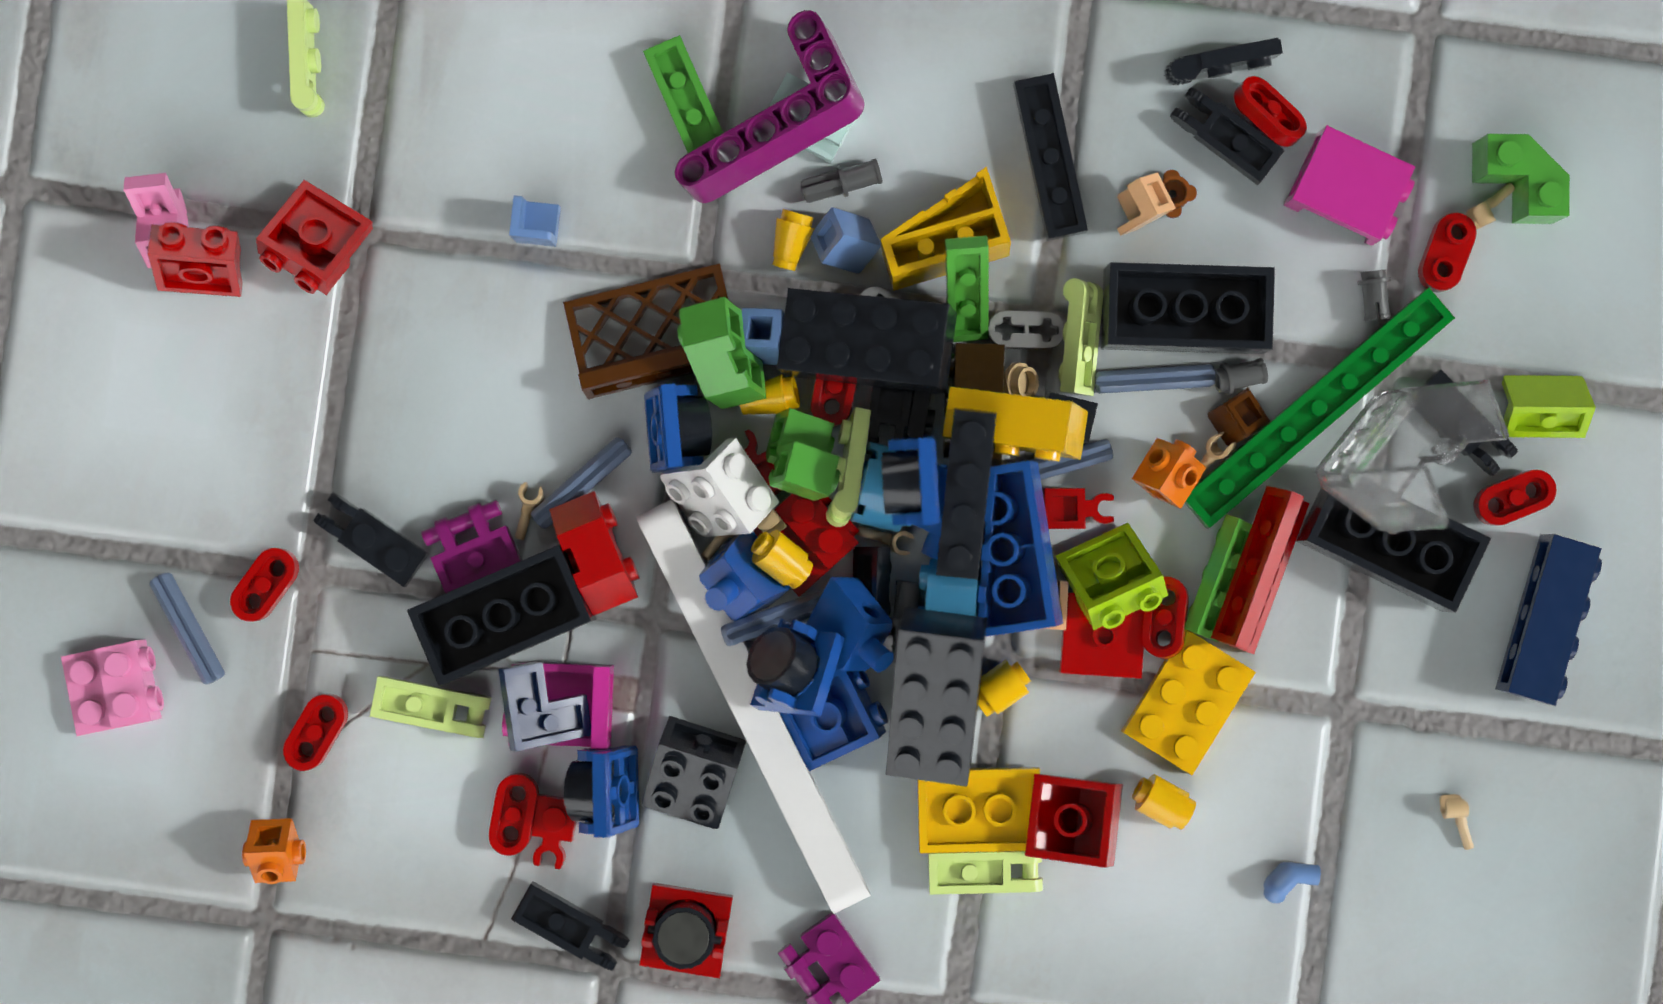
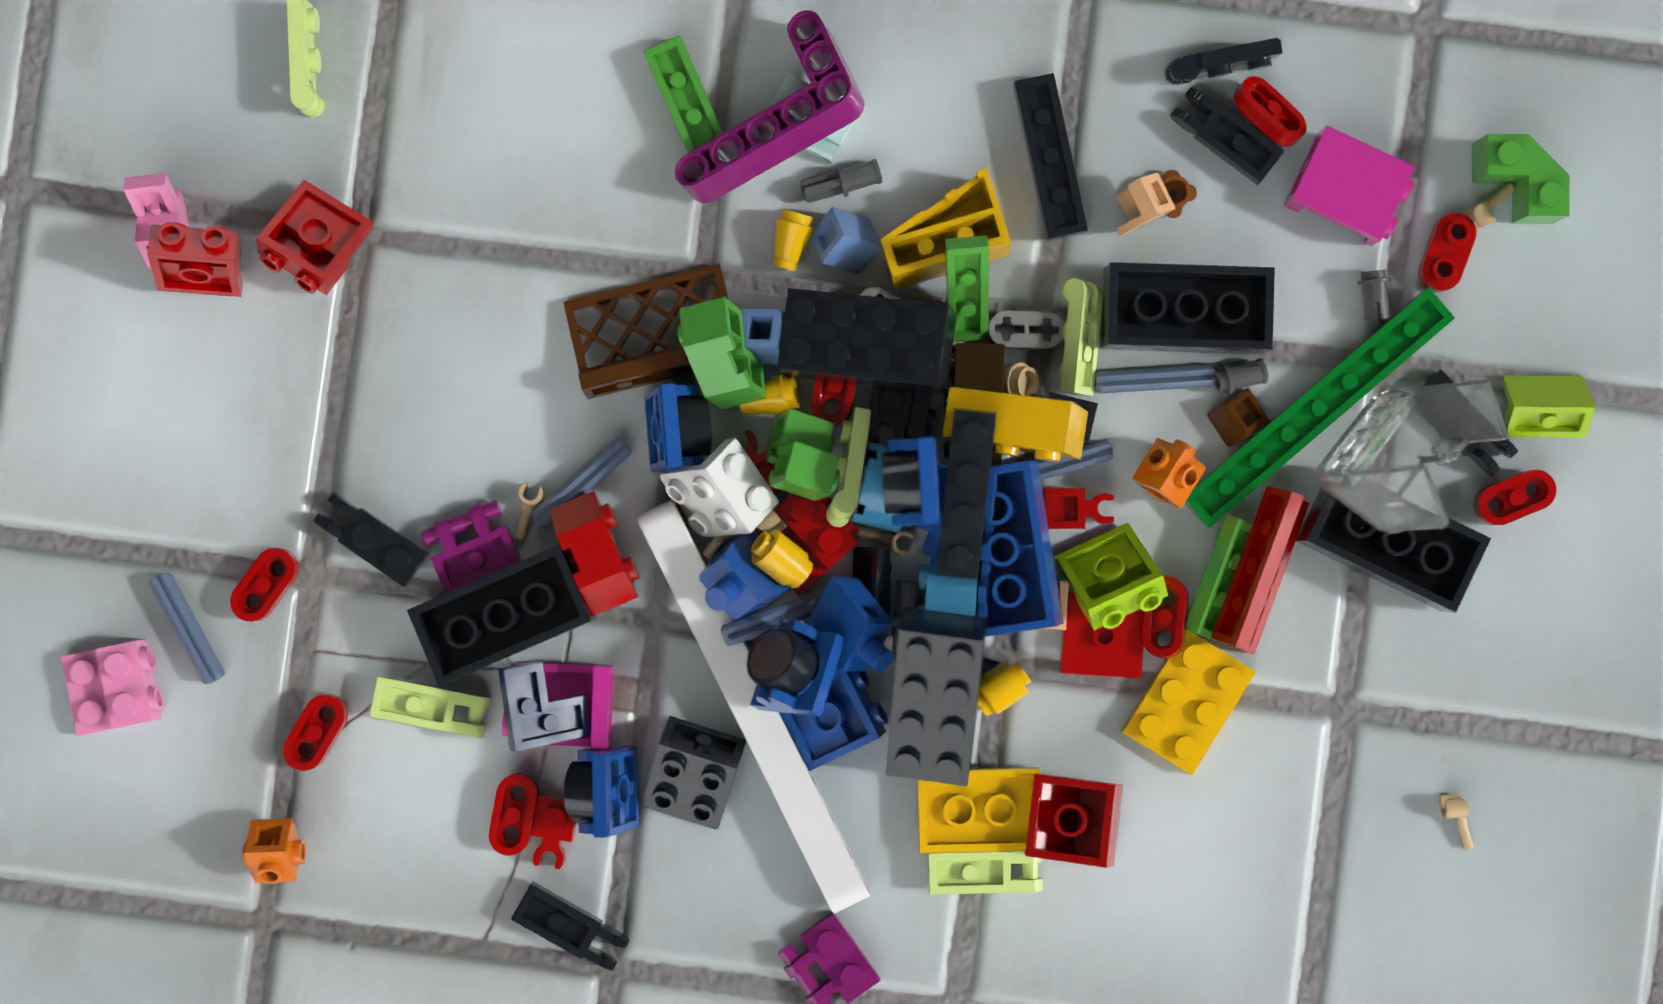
medium blue panel [509,195,561,247] -> none
piece [639,883,733,979] -> none
yellow brick [1132,774,1196,830] -> none
tan hand [1200,432,1236,472] -> none
medium blue arm [1263,862,1321,904] -> none
dark blue brick [1495,534,1602,706] -> none

